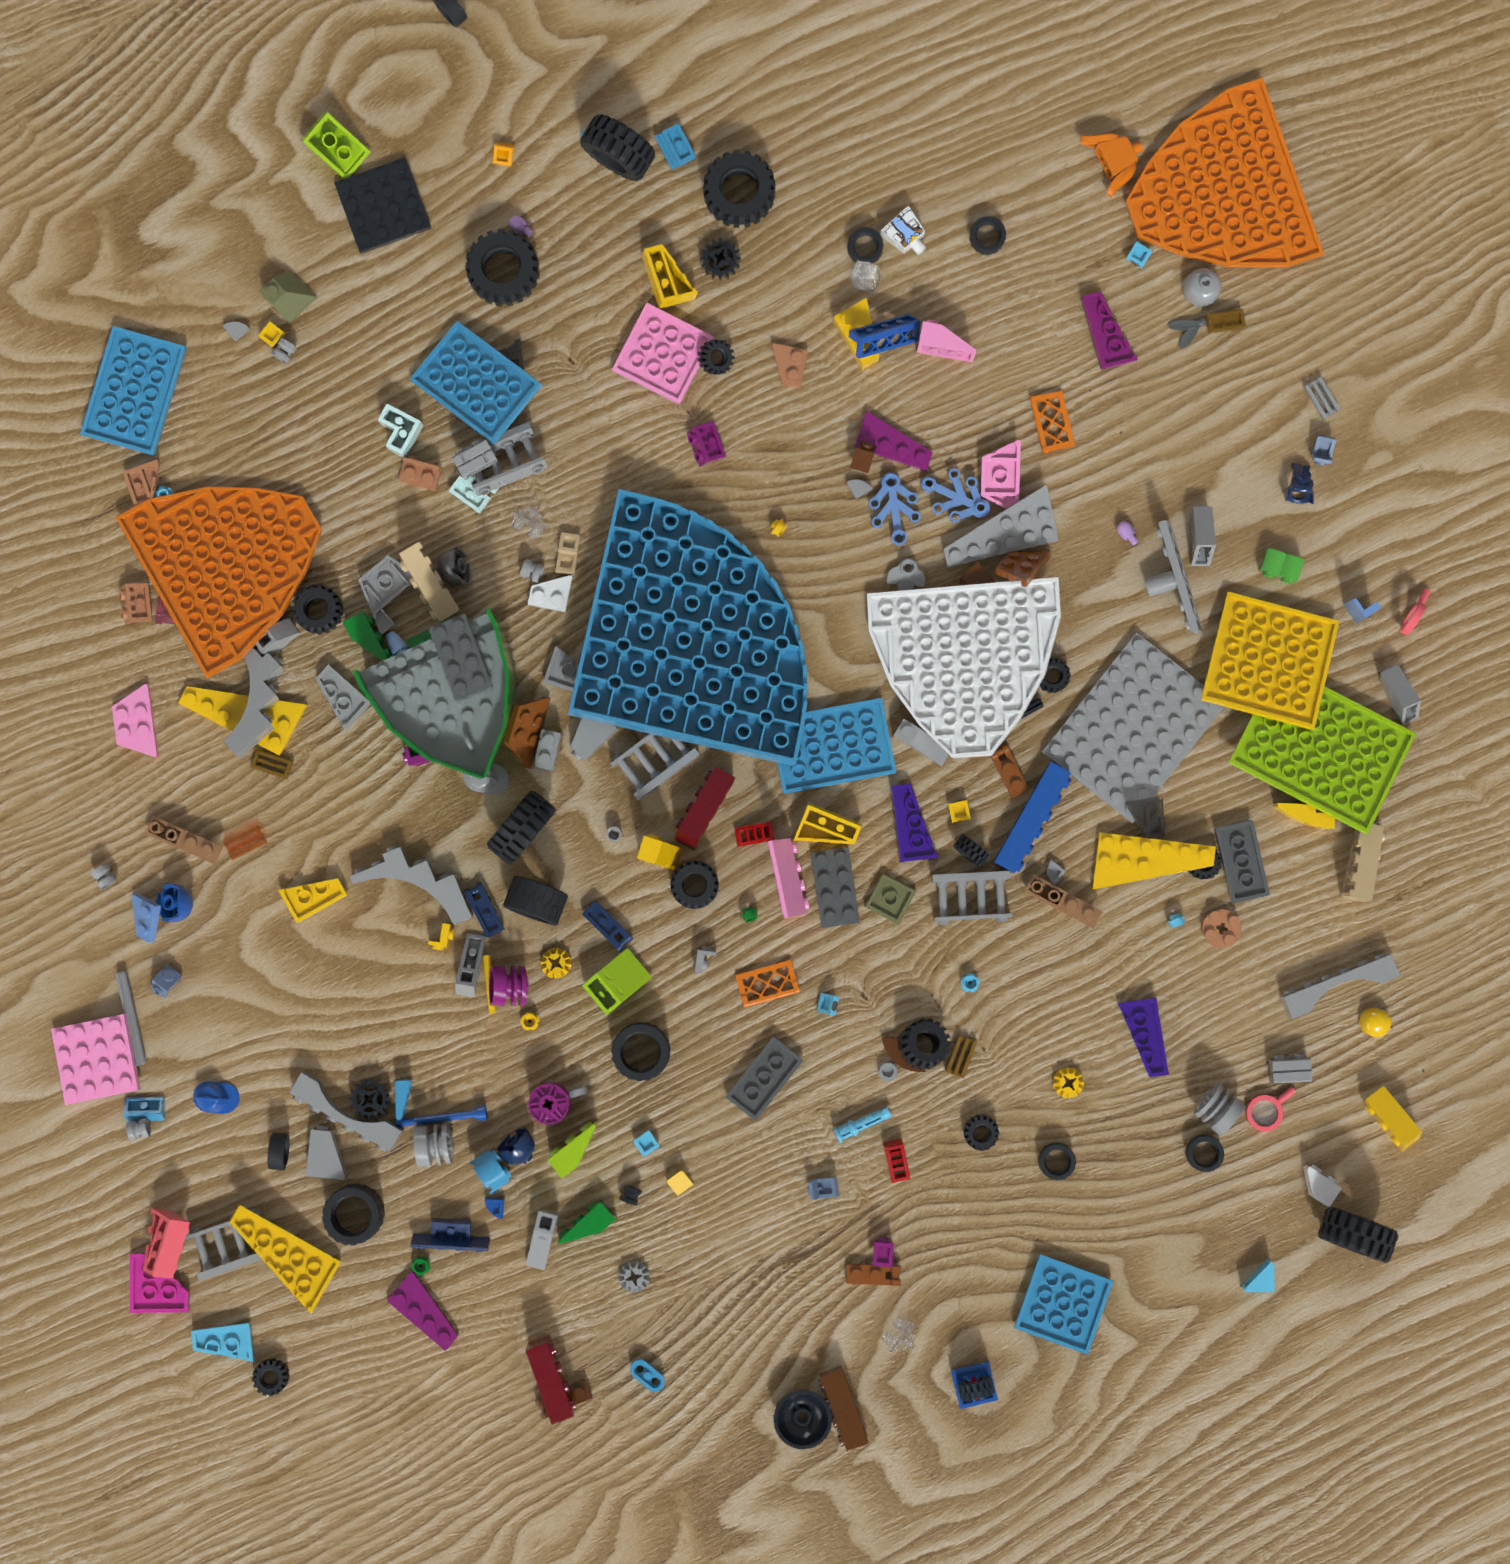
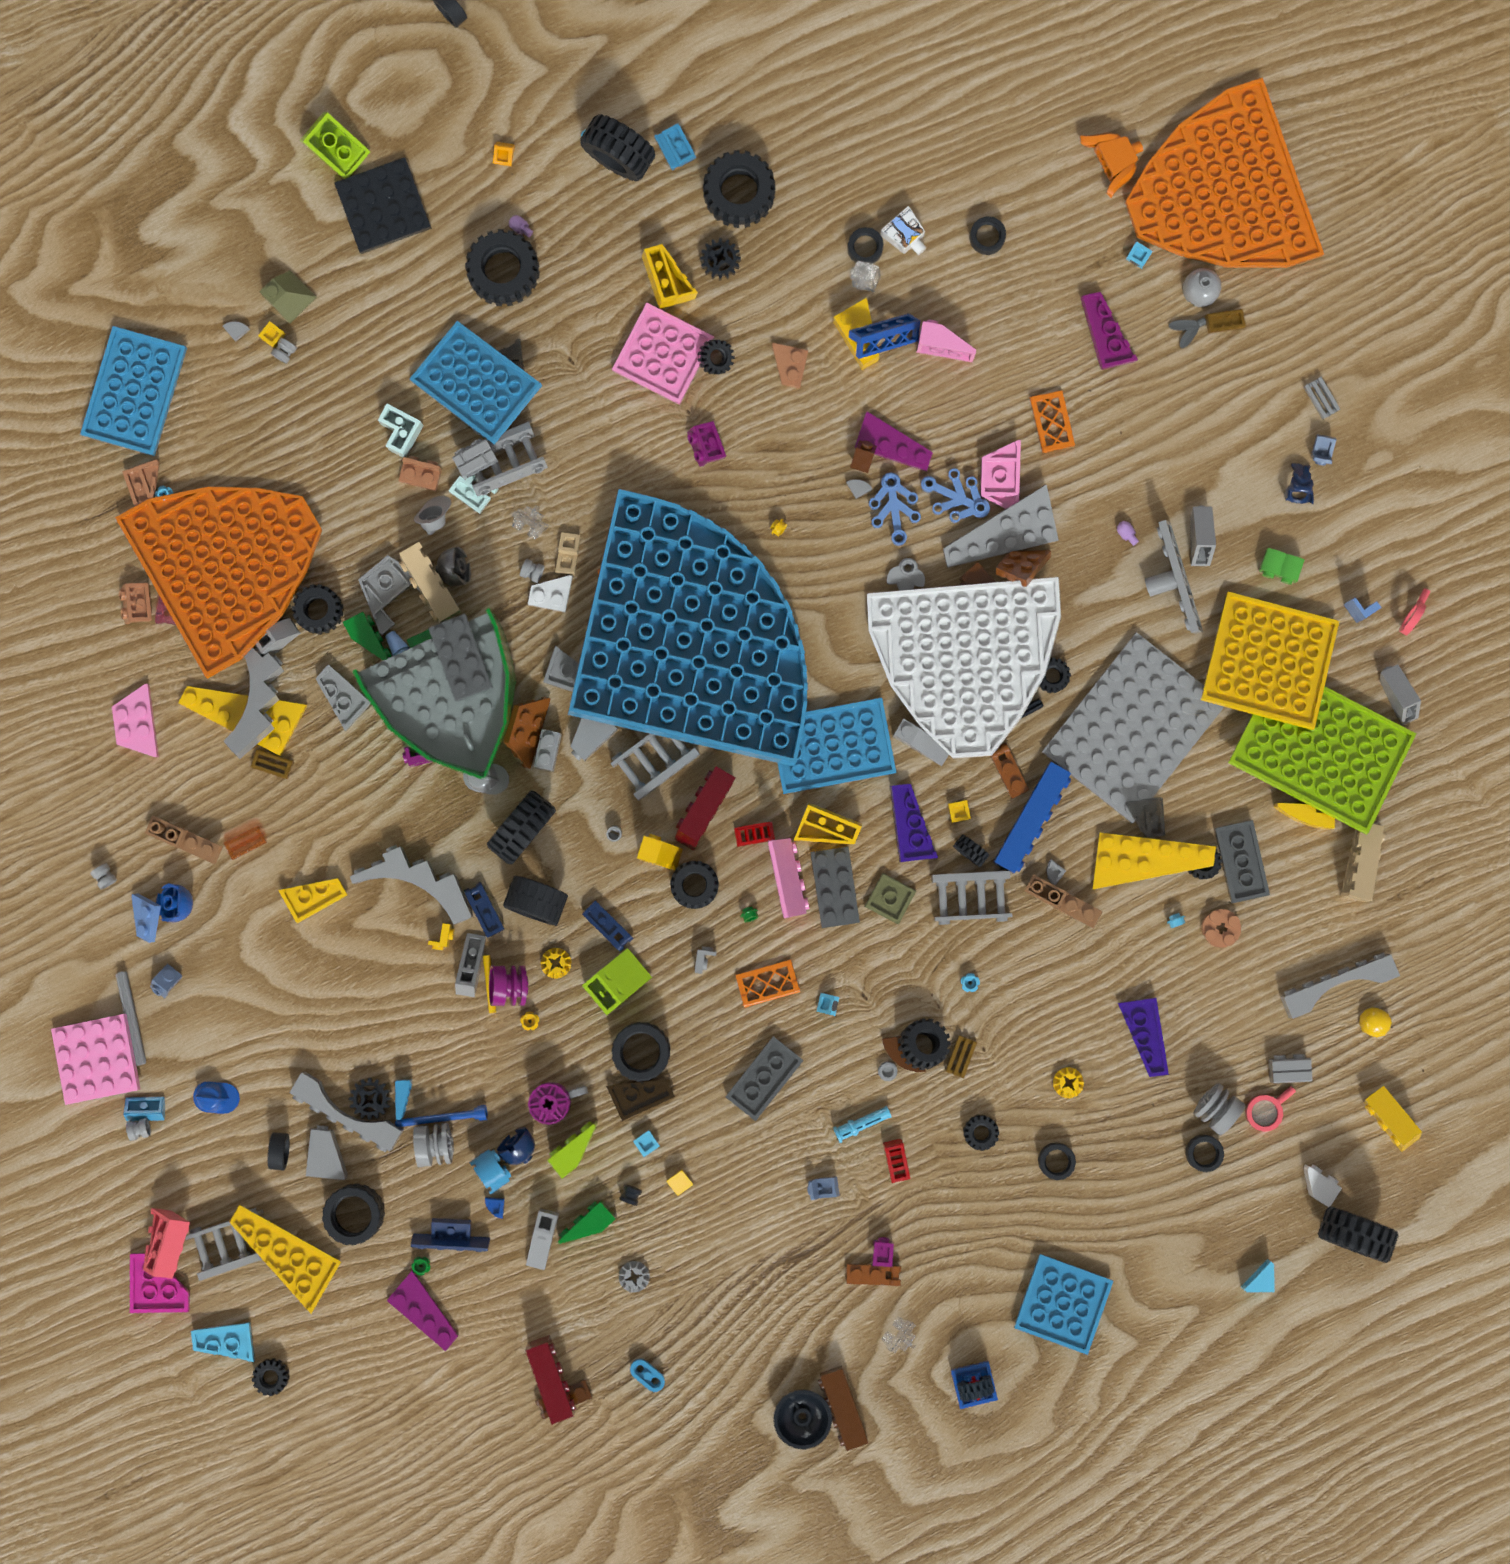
none -> light grey piece [414,496,451,535]
none -> dark brown wing [606,1079,675,1121]

